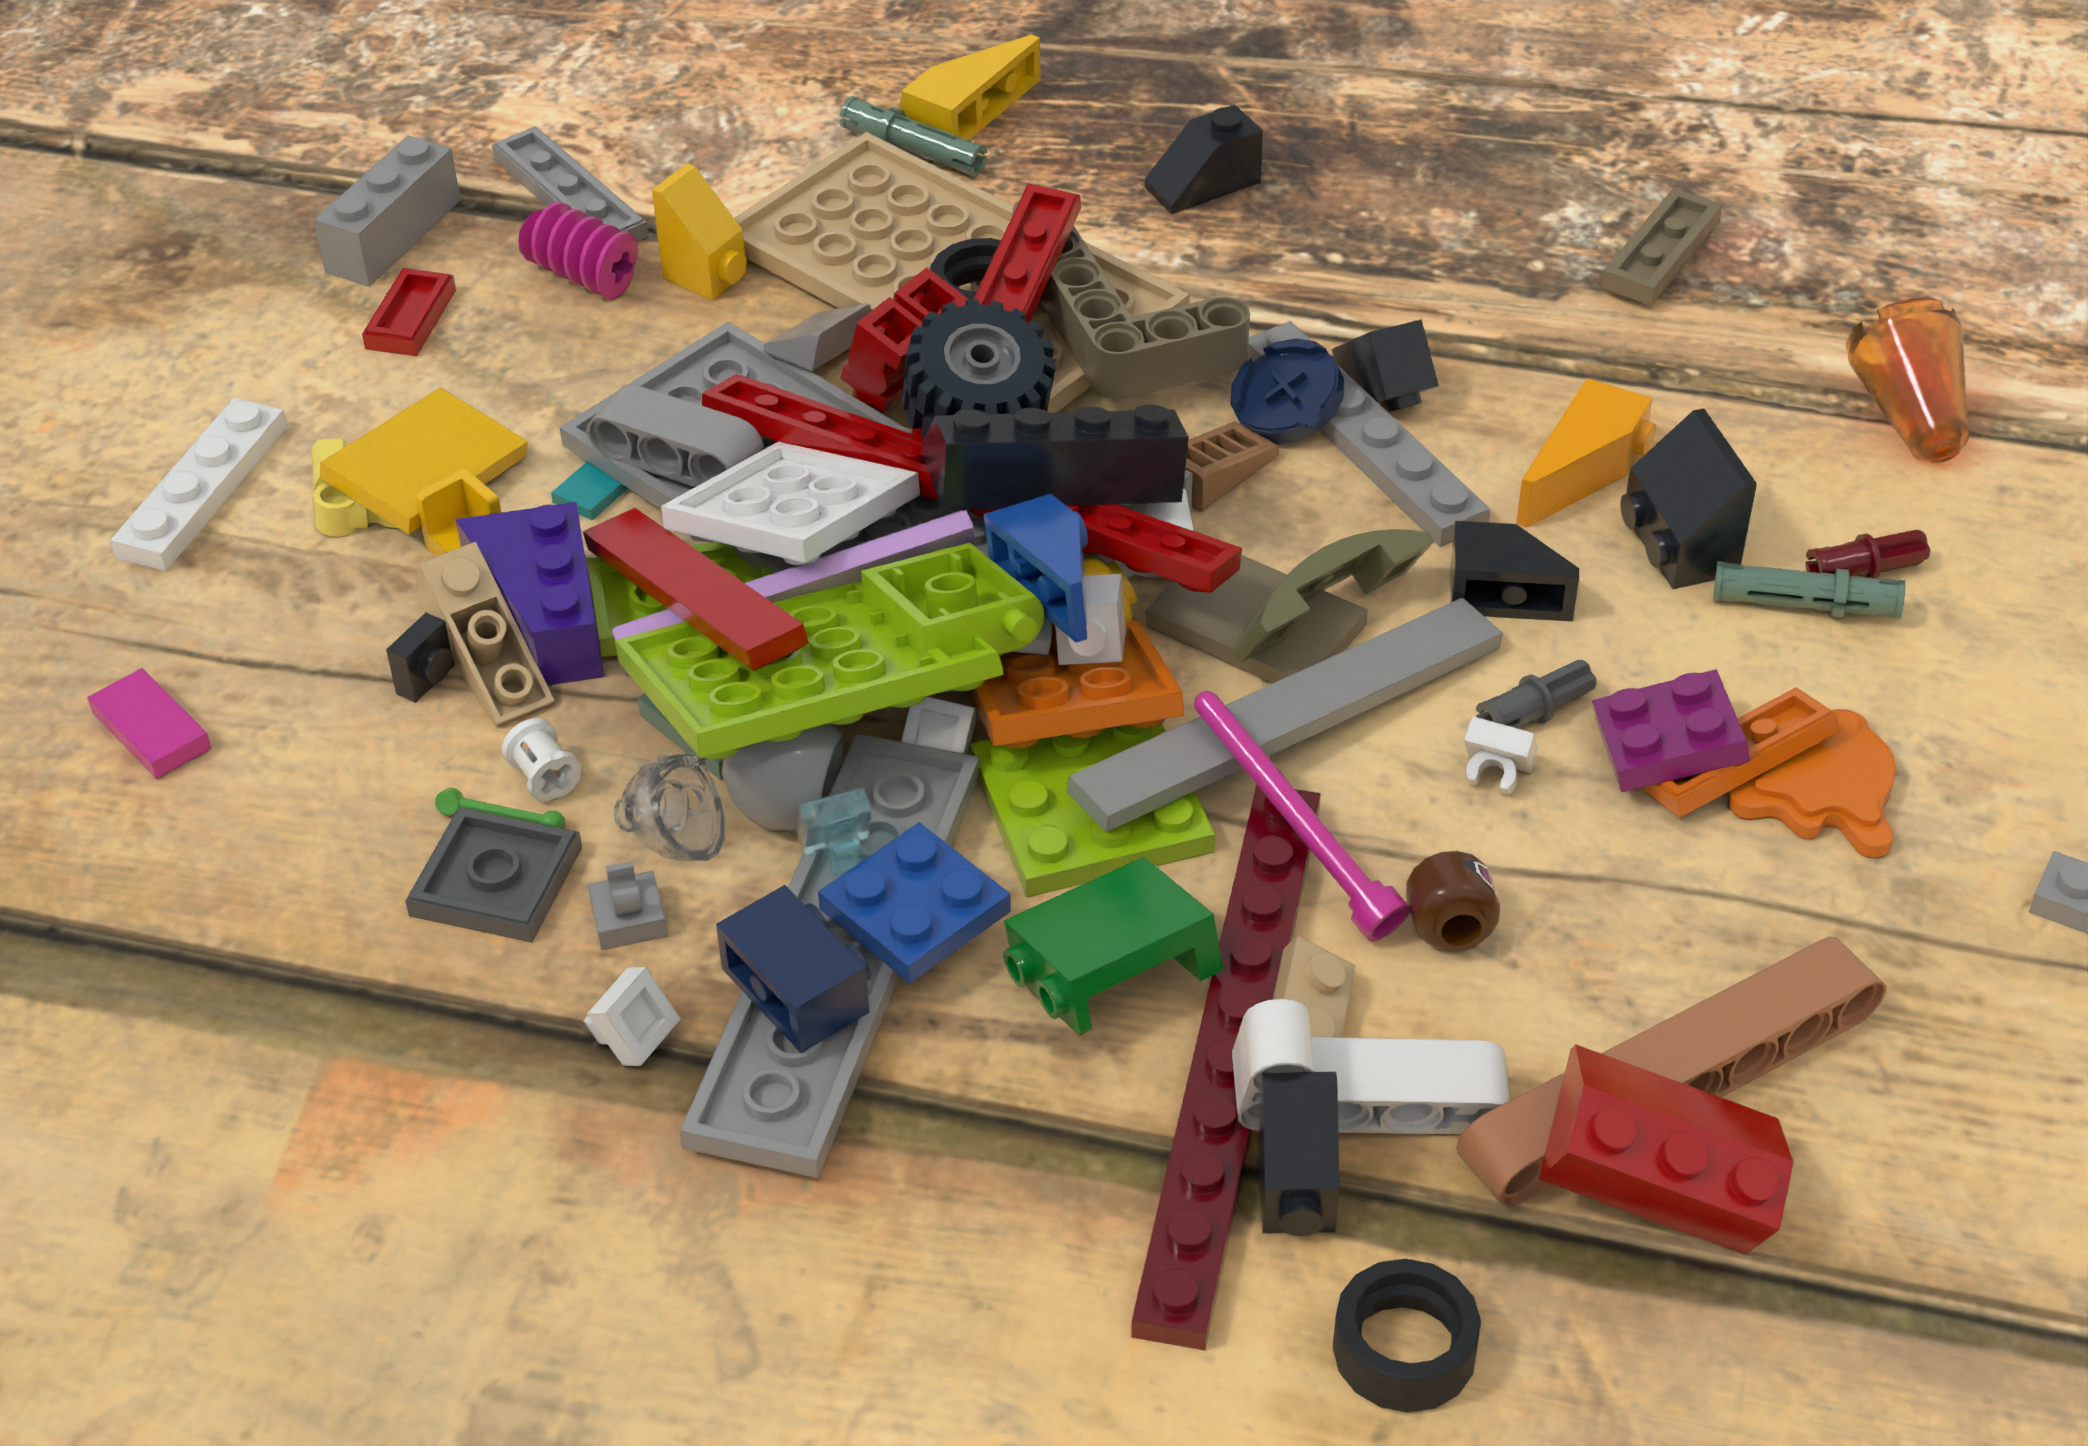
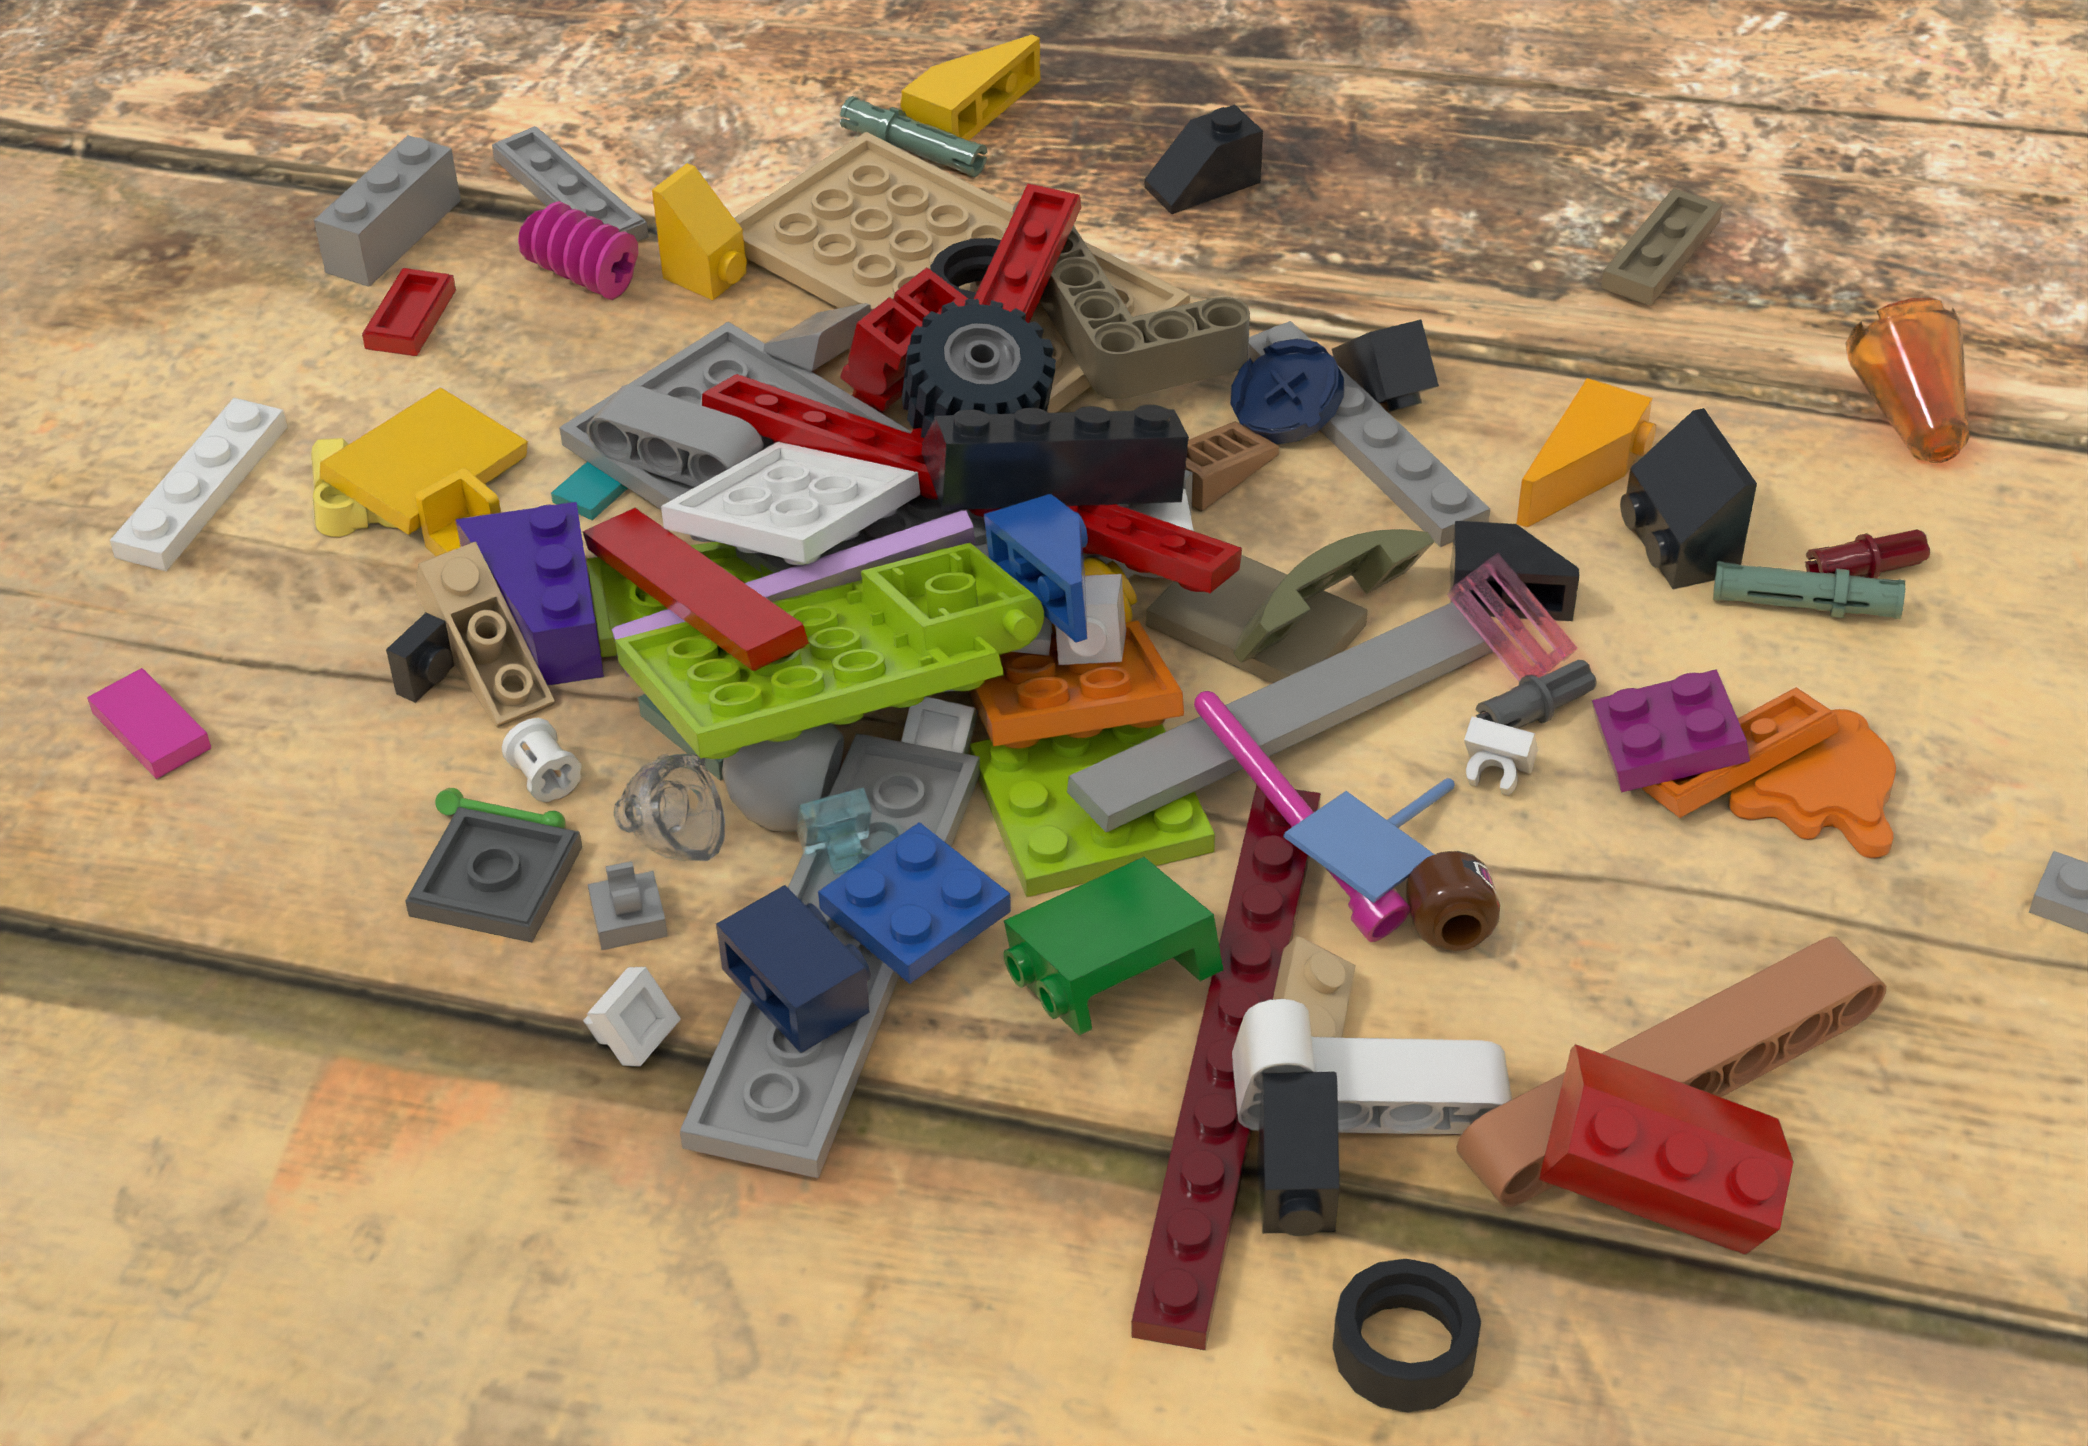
none -> medium blue piece [1283,778,1455,903]
none -> clear pink tile [1447,553,1578,681]

